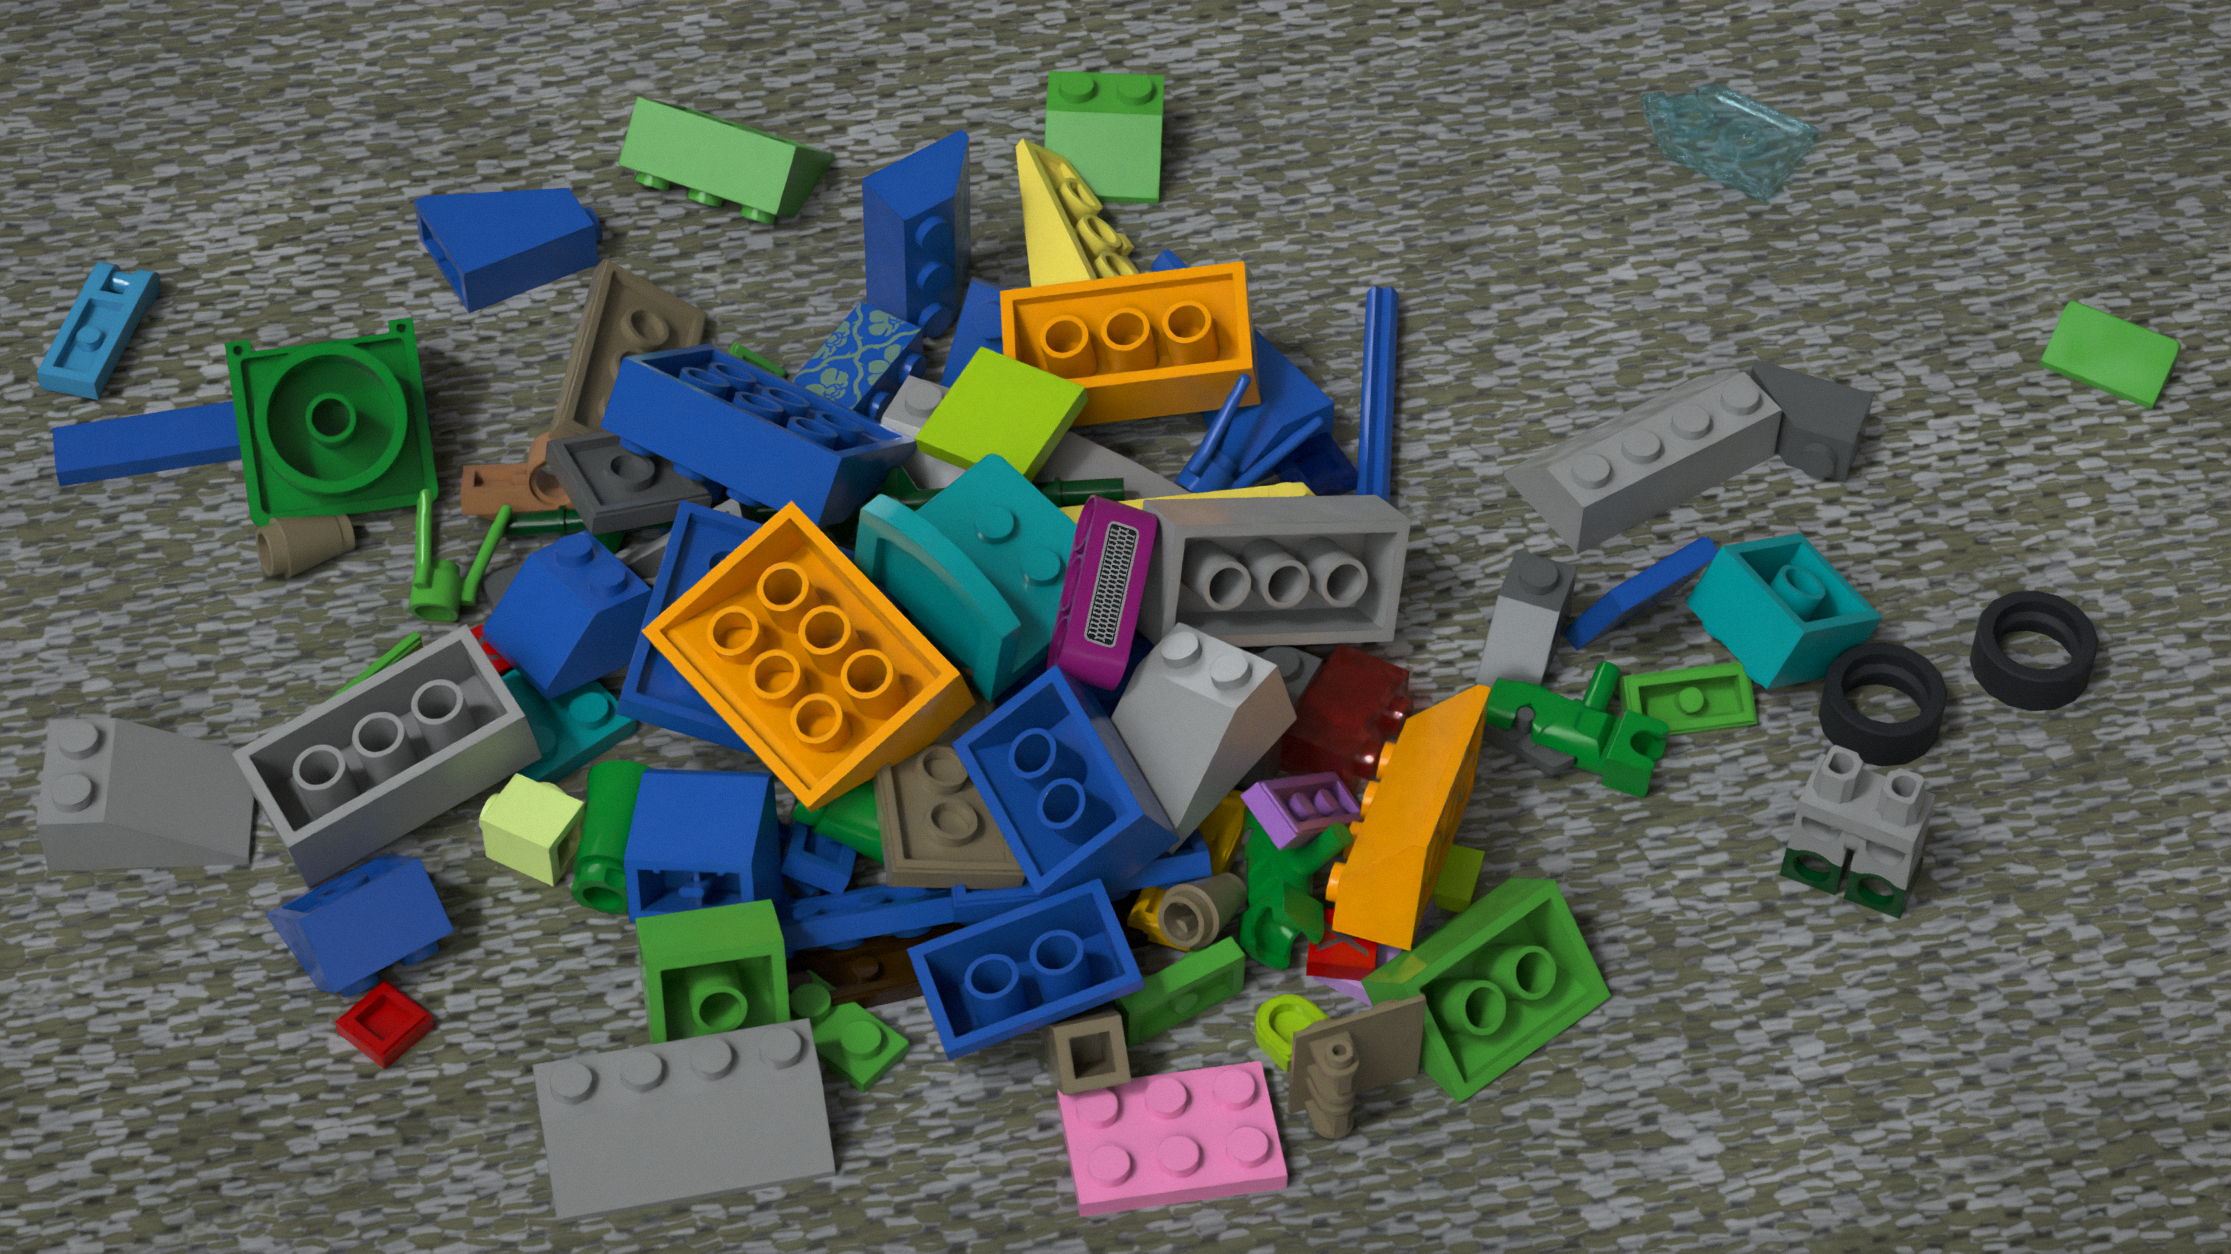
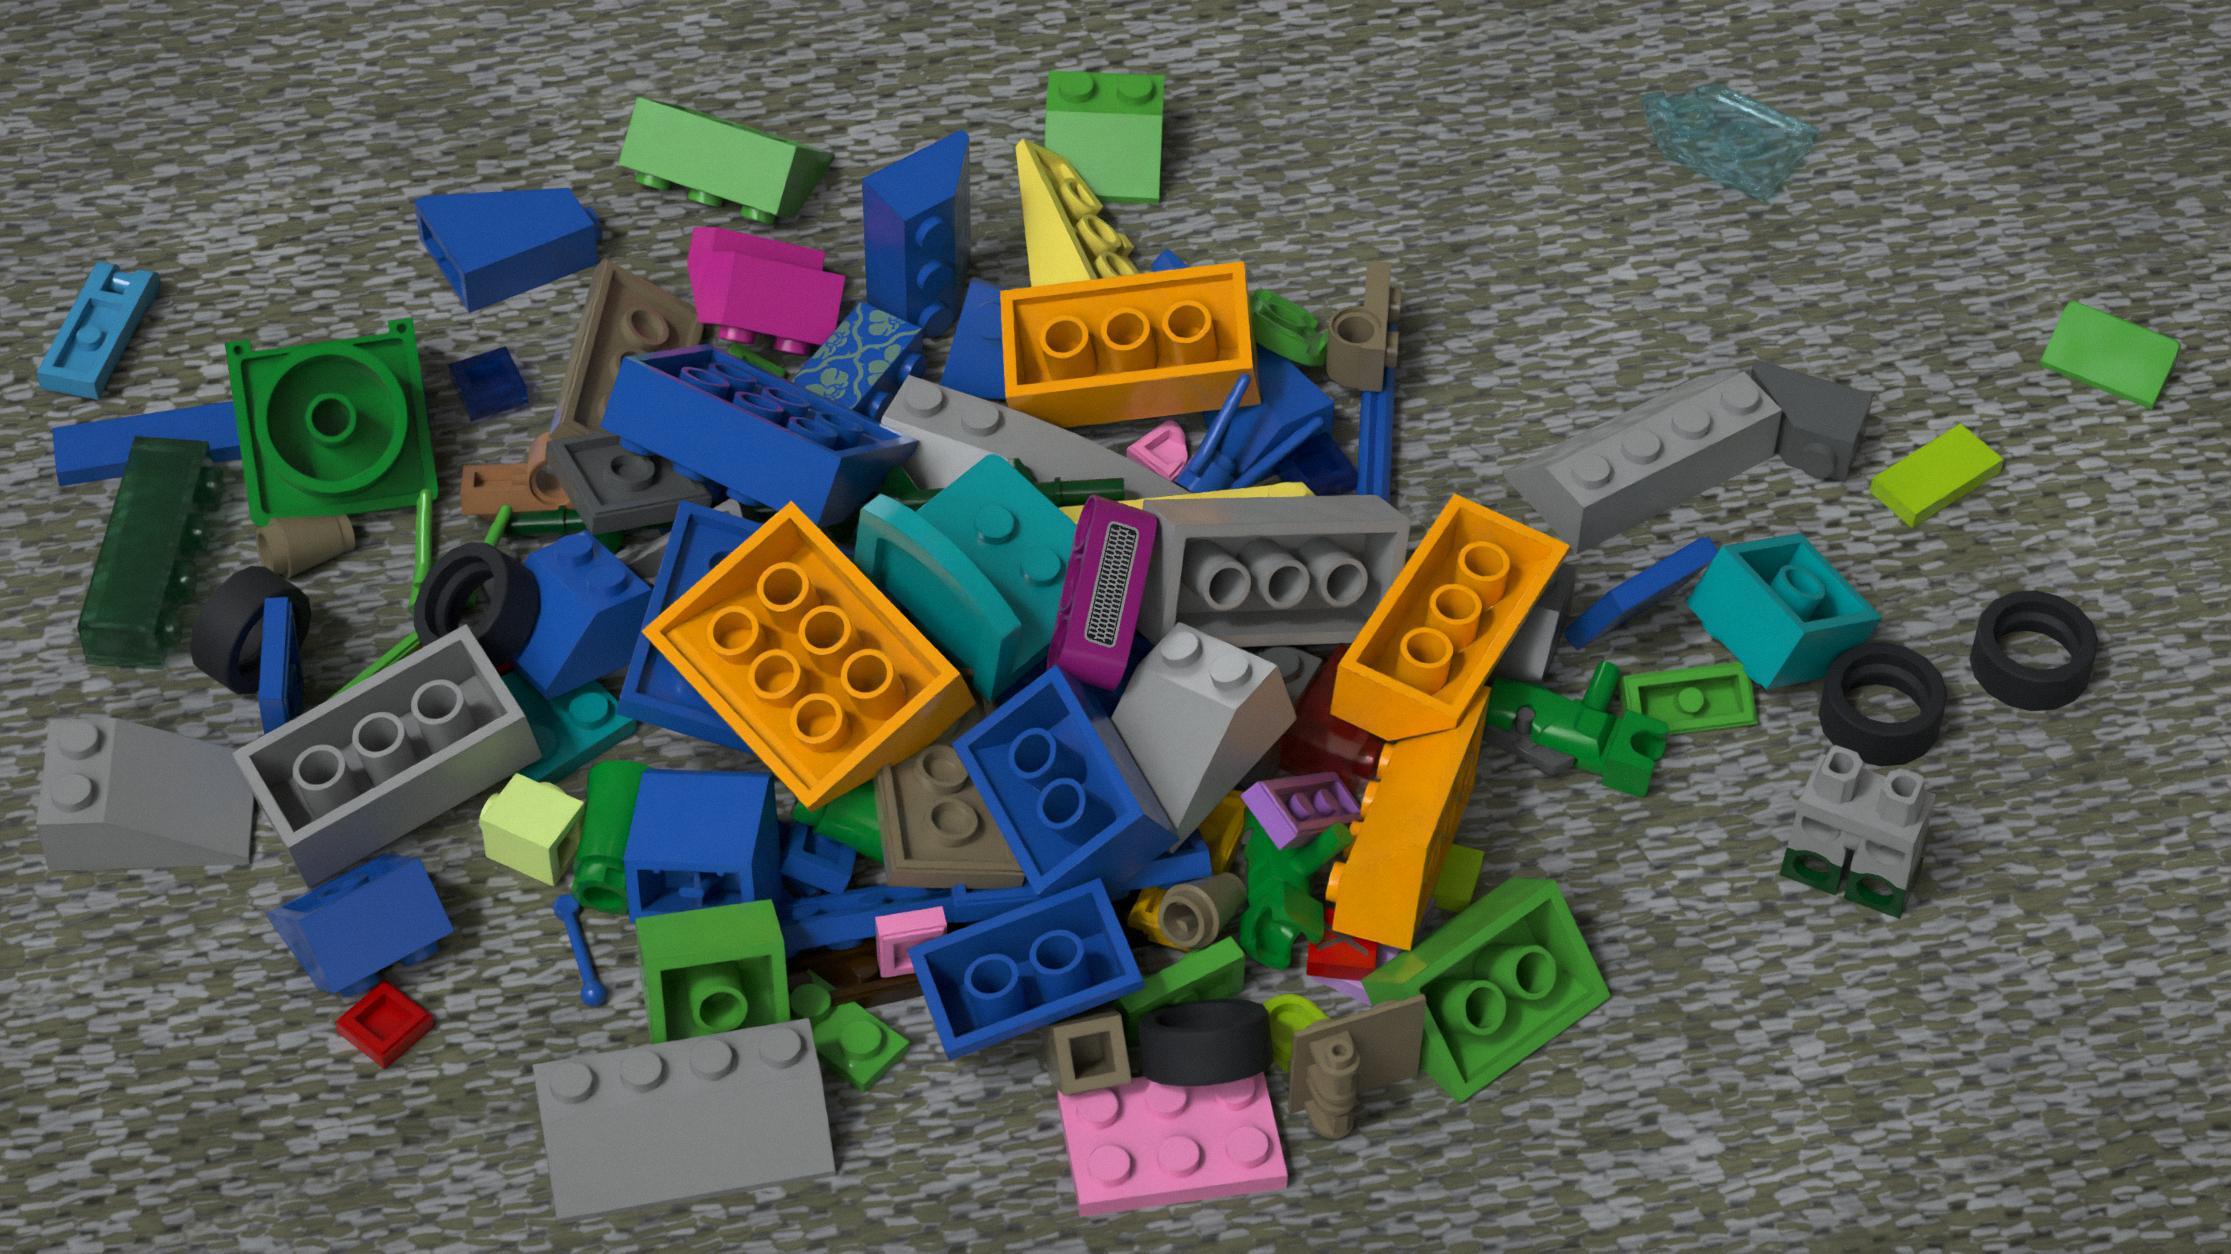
lime tile [915,346,1089,483] -> none
none -> clear green brick [77,436,223,670]
none -> black tyre [190,566,312,695]
none -> blue tile [258,597,304,735]
none -> black tyre [414,542,538,668]
none -> clear blue plate [448,346,529,422]
none -> blue hinge [553,894,607,1007]
none -> dark pink piece [687,227,846,356]
none -> bright pink tile [875,906,947,978]
none -> bright pink tile [1127,418,1188,483]
none -> black tyre [1138,999,1273,1086]
none -> bright green tile [1249,288,1328,367]
none -> dark tan plate [1326,261,1402,392]
none -> light orange slope [1330,493,1570,741]
none -> lime tile [1869,423,2004,528]

